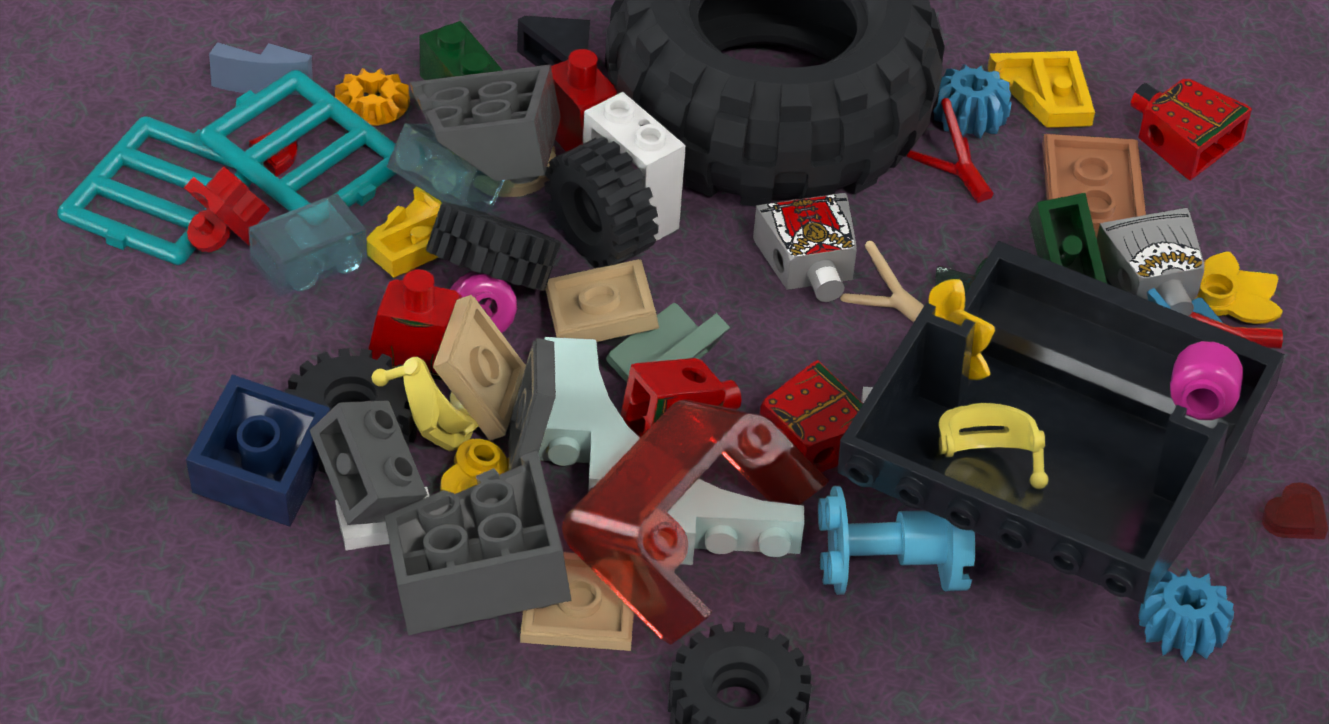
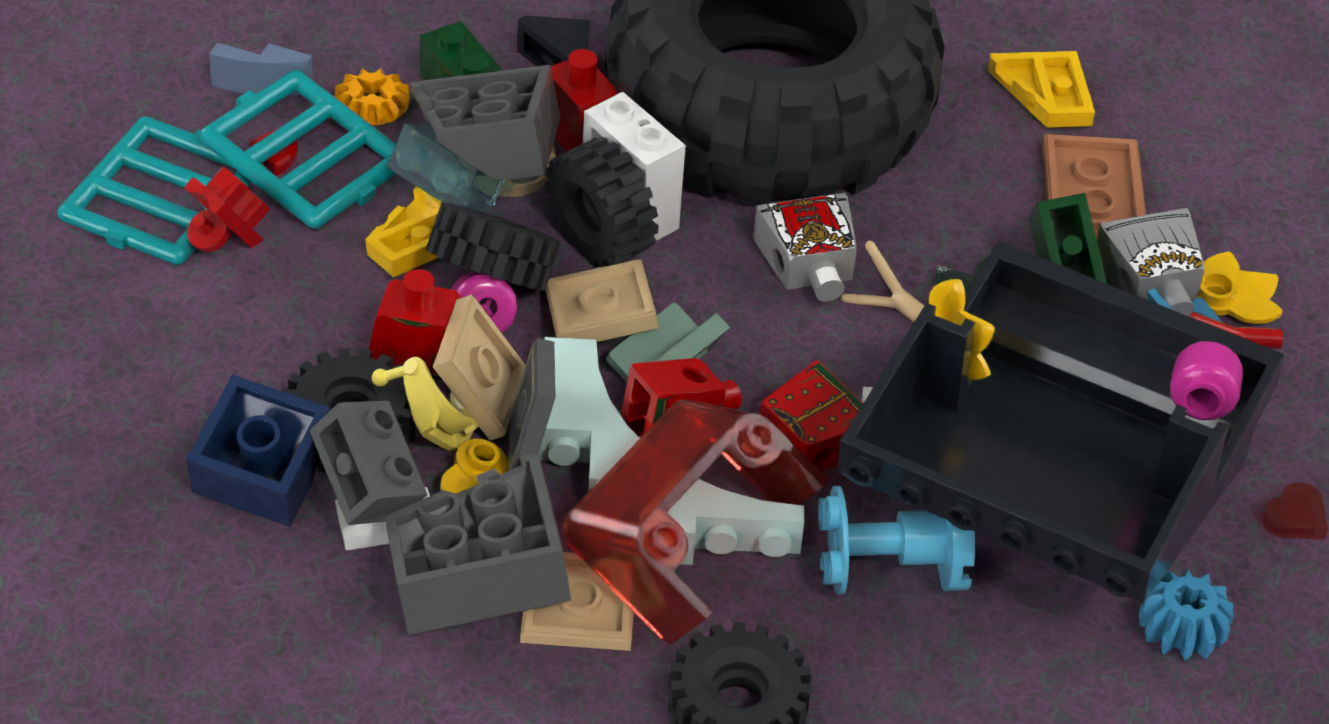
clear light blue brick [249,193,367,297] -> none
red plant [907,98,994,203] -> none
dark azure gear [933,64,1012,139] -> none
light yellow helmet [939,403,1048,489] -> none
red torso [1131,79,1252,181] -> none

